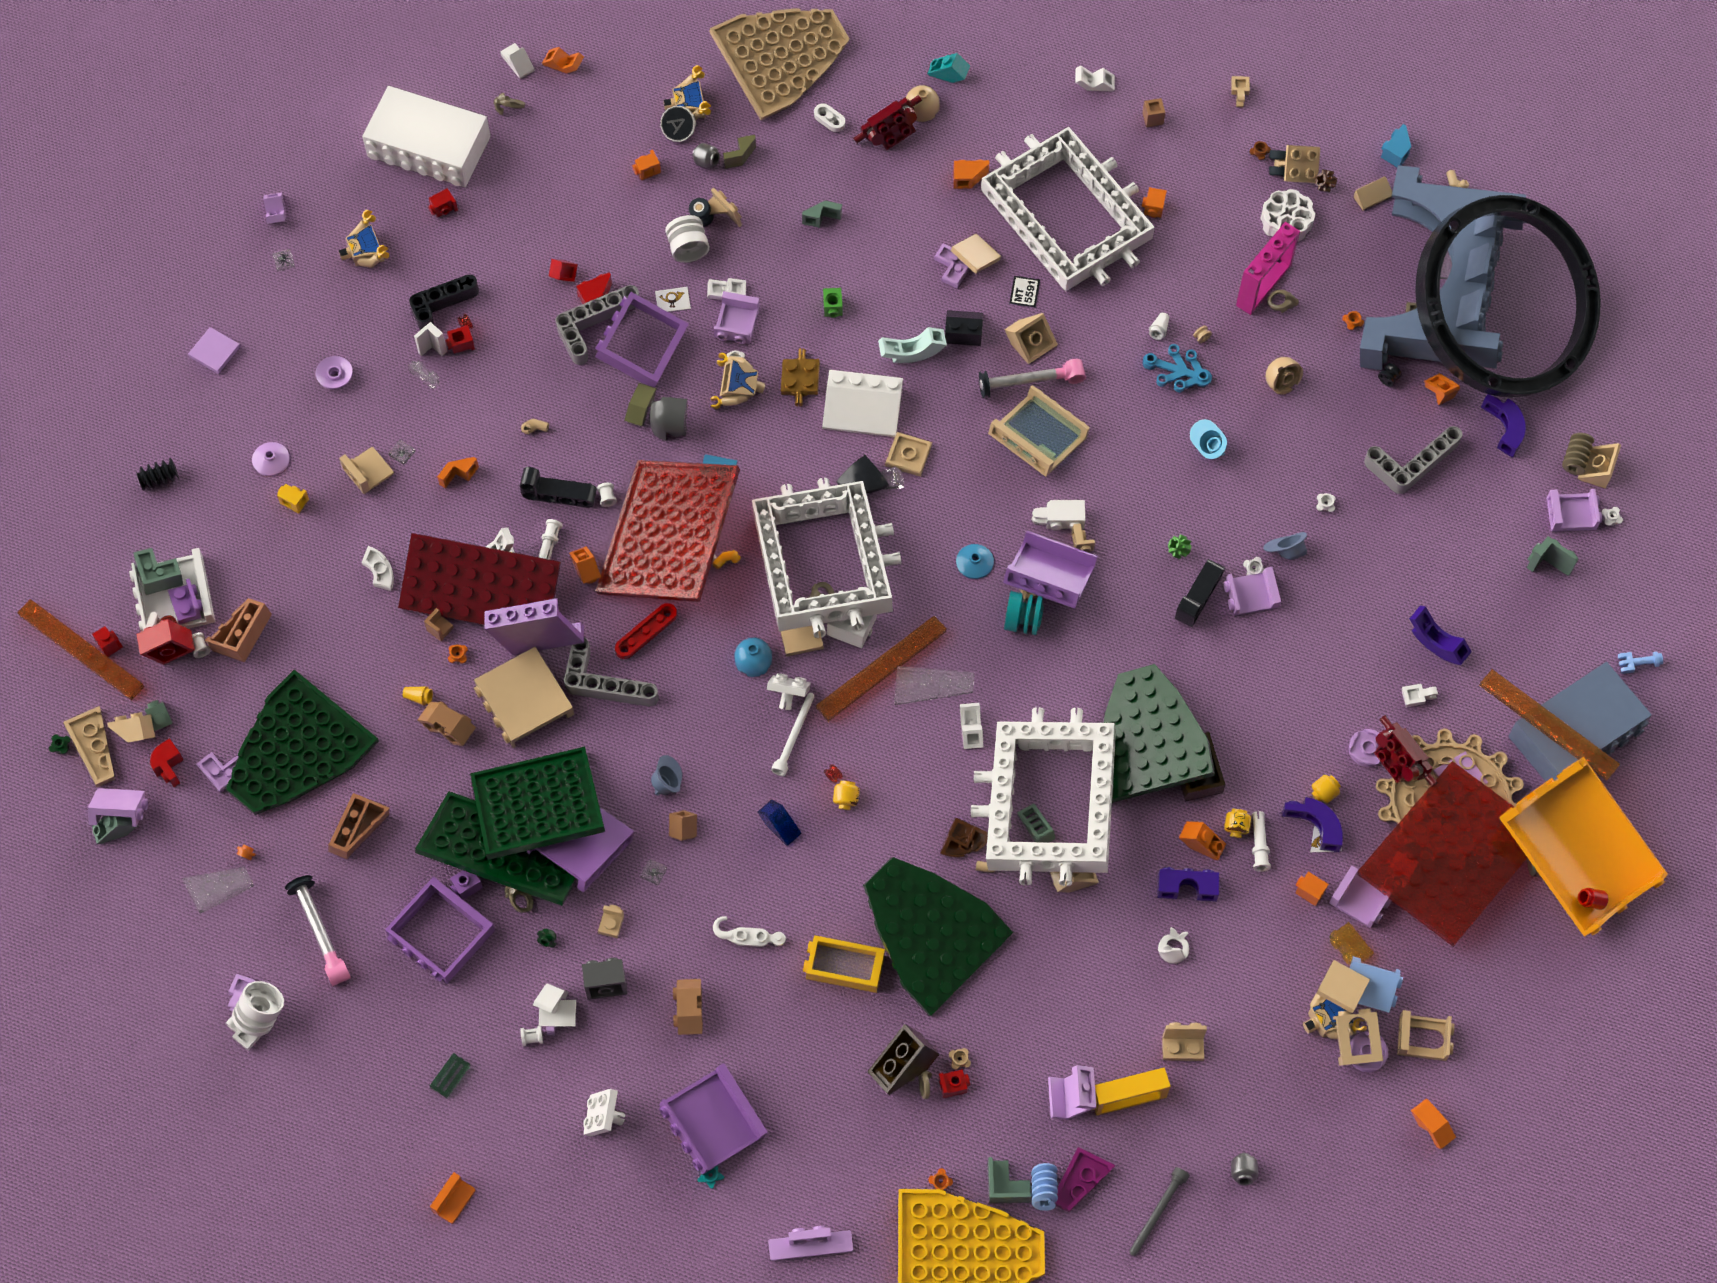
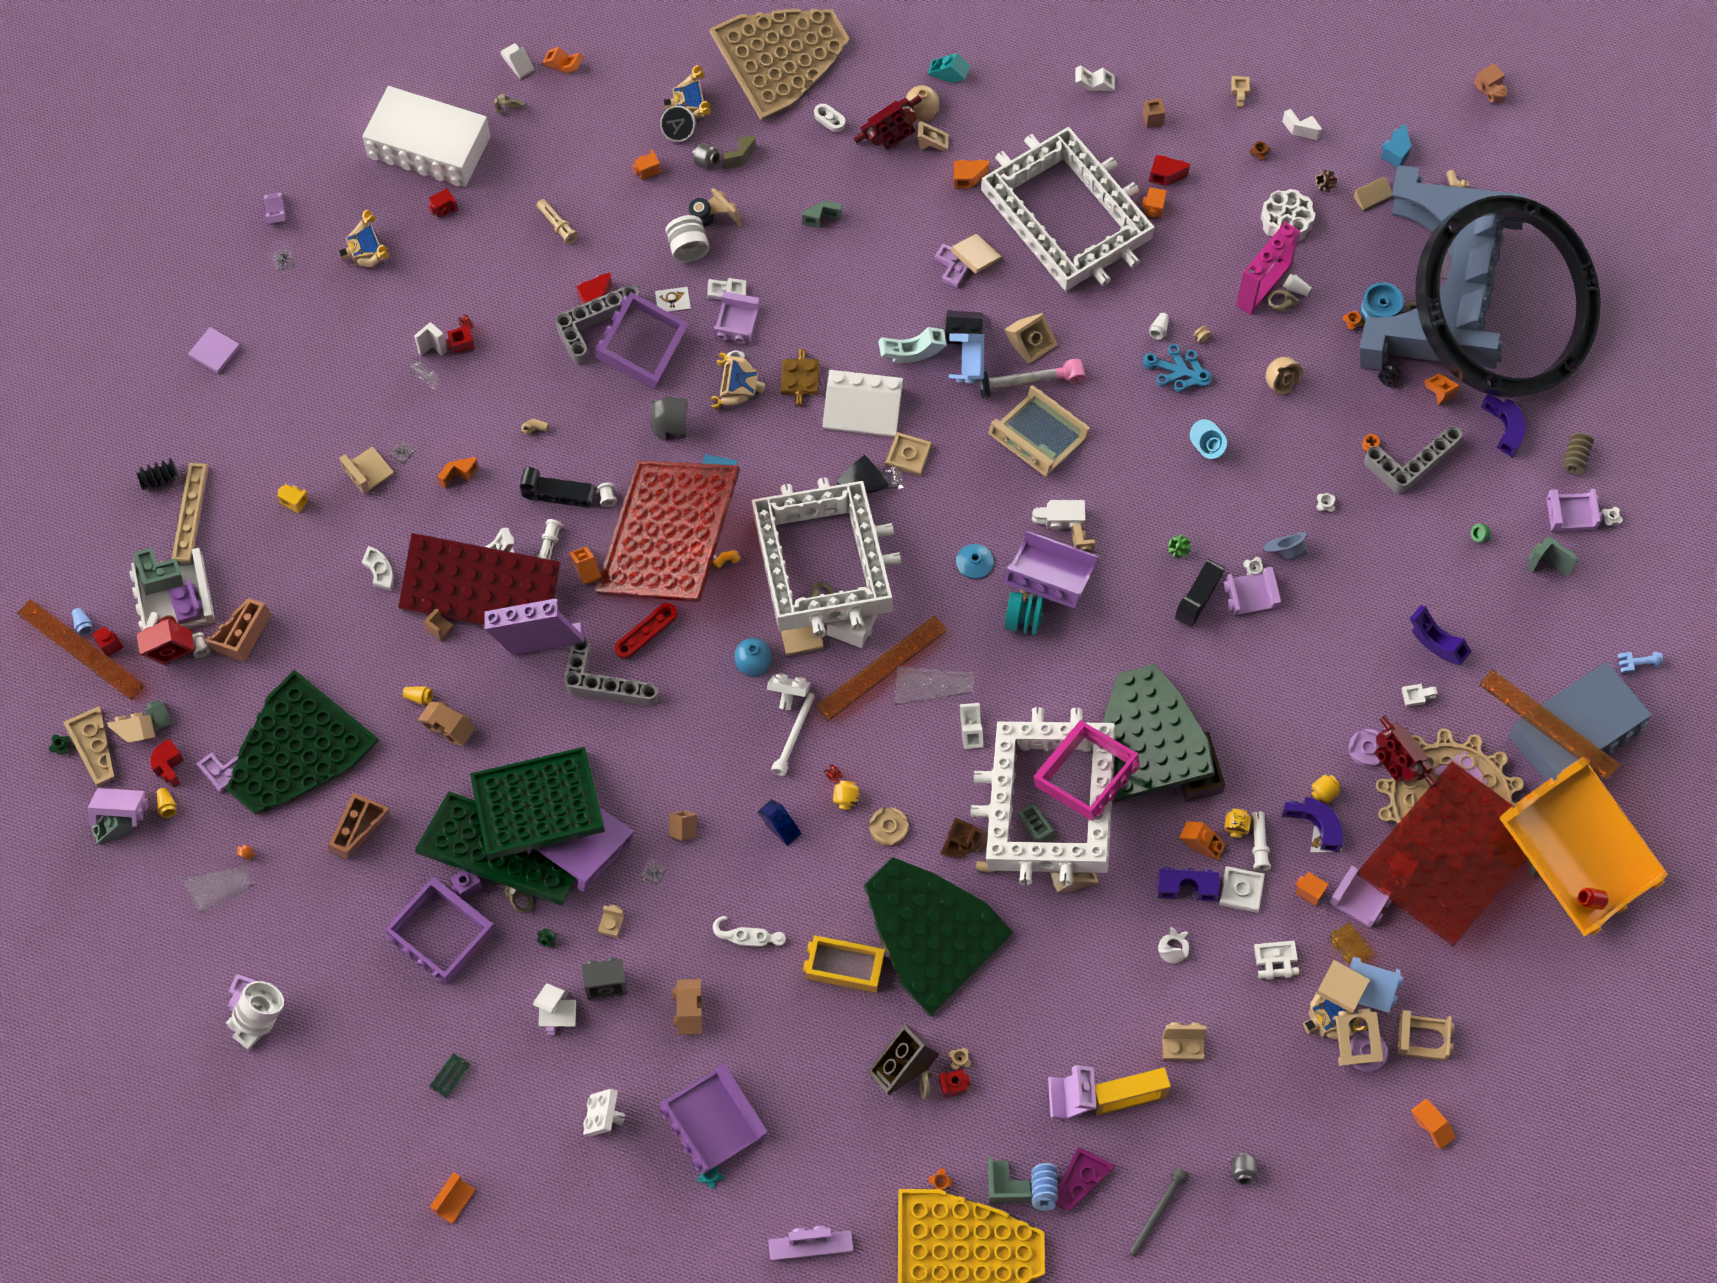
lavender dish [252,442,290,476] -> none
piece [285,875,351,987] -> none
lavender dish [315,356,353,389] -> none
black beam [409,275,479,330] -> none
orange plate [448,644,468,663] -> none
tan panel [474,647,574,748] -> none
white bush [521,1026,543,1046] -> none
red panel [549,259,578,282] -> none
olive slope [624,383,657,426] -> none
sand blue piece [651,755,682,796] -> none
bright green brick [823,288,843,318] -> none
sticker [1009,276,1040,307] -> none
tan plate [1269,145,1320,183] -> none
tan slope [1578,443,1621,489] -> none
none -> light blue cone [72,608,94,637]
none -> yellow cone [156,788,177,818]
none -> tan tile [172,463,209,564]
none -> tan pin [536,199,578,245]
none -> tan tile [869,807,909,846]
none -> tan slope [918,121,949,152]
none -> light blue panel [949,334,984,383]
none -> dark pink window [1033,720,1140,821]
none -> red slope [1149,154,1191,186]
none -> white tile [1219,866,1265,913]
none -> white plate [1254,941,1299,980]
none -> white slope [1282,109,1322,140]
none -> white cone [1283,274,1312,297]
none -> dark azure wheel [1360,282,1404,323]
none -> orange bush [1362,434,1380,452]
none -> green tile [1471,524,1491,543]
none -> nougat brick [1474,63,1508,103]

